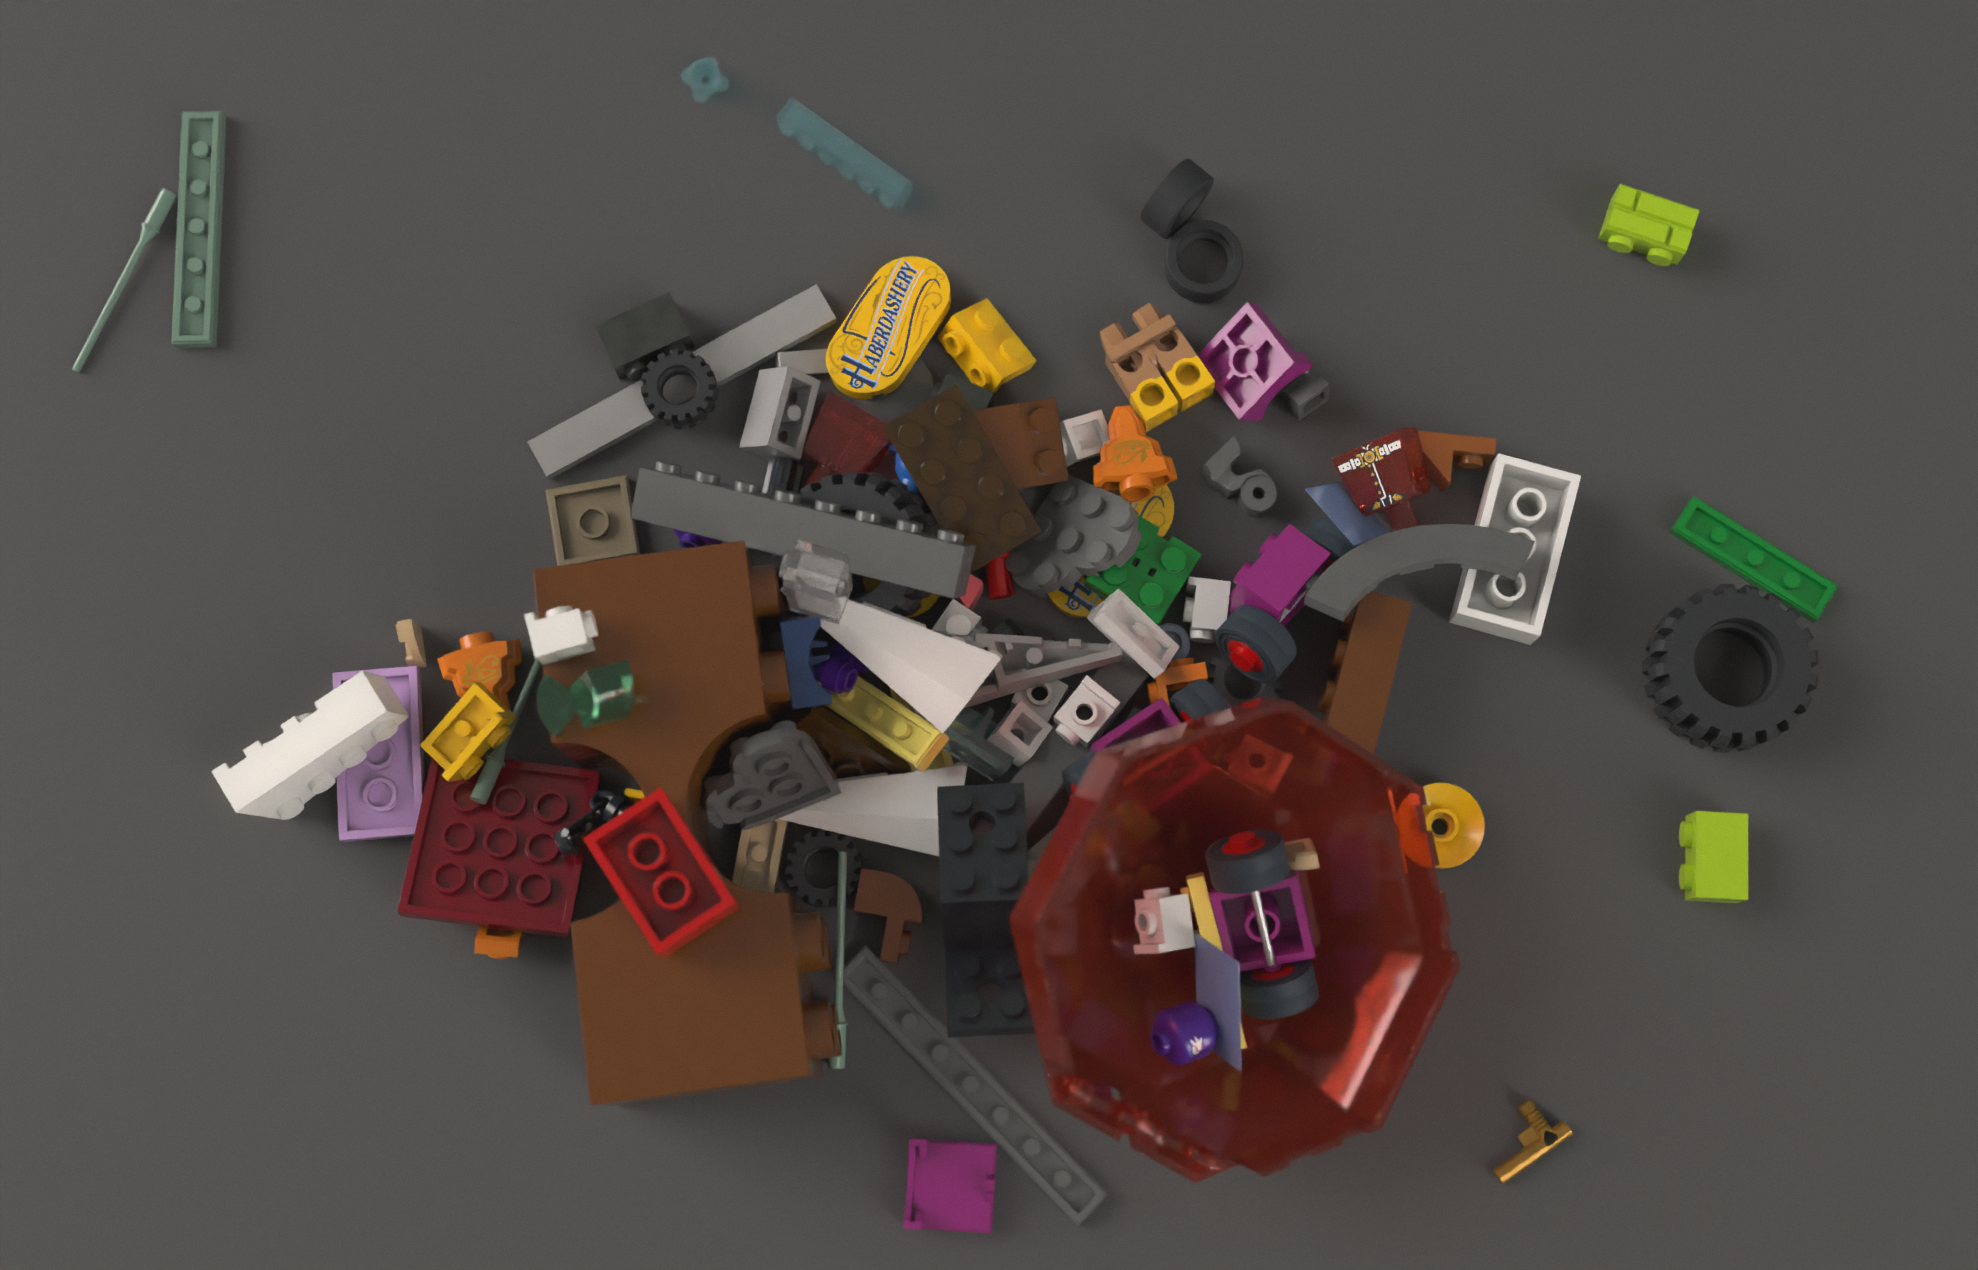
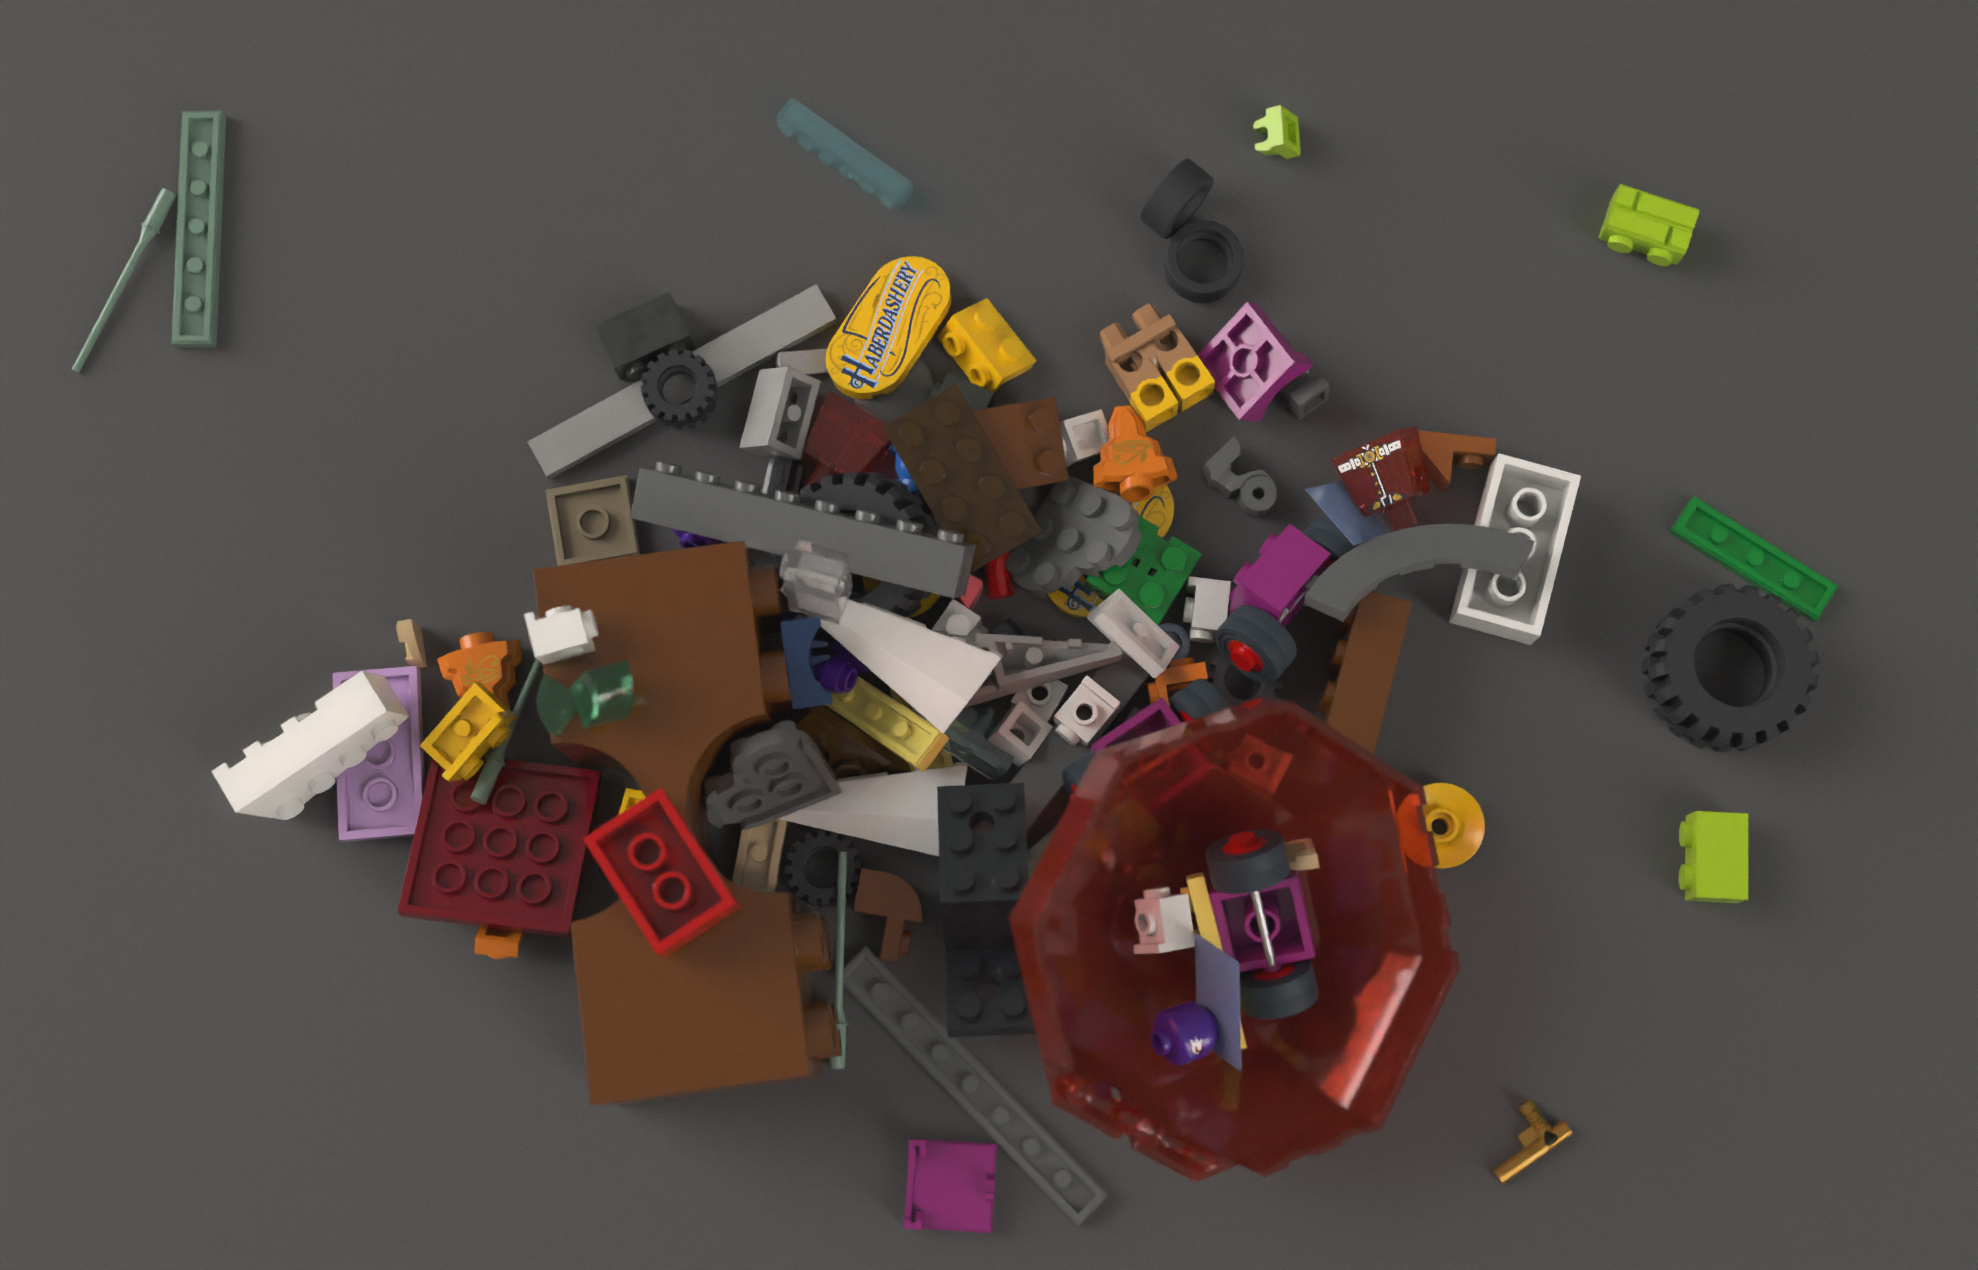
black piece [554,789,634,856] -> none
clear light blue plate [681,57,729,103] -> none
none -> lime tile [1253,105,1301,159]

